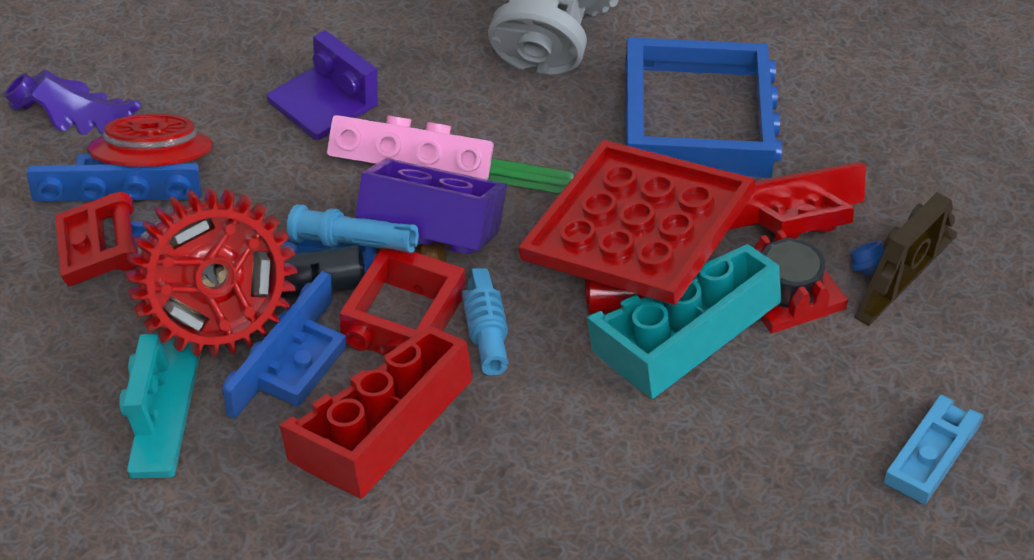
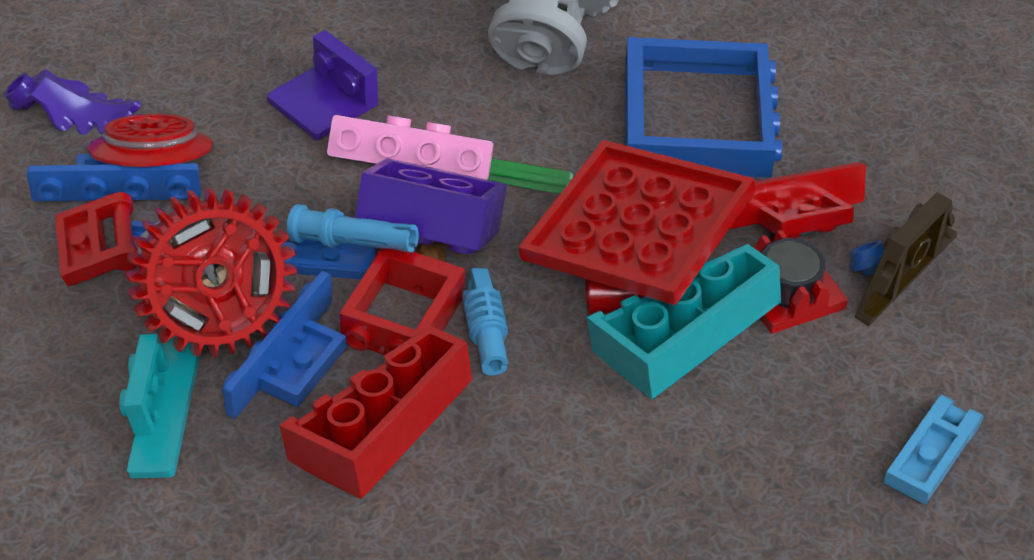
black pin [281,245,365,298] -> none

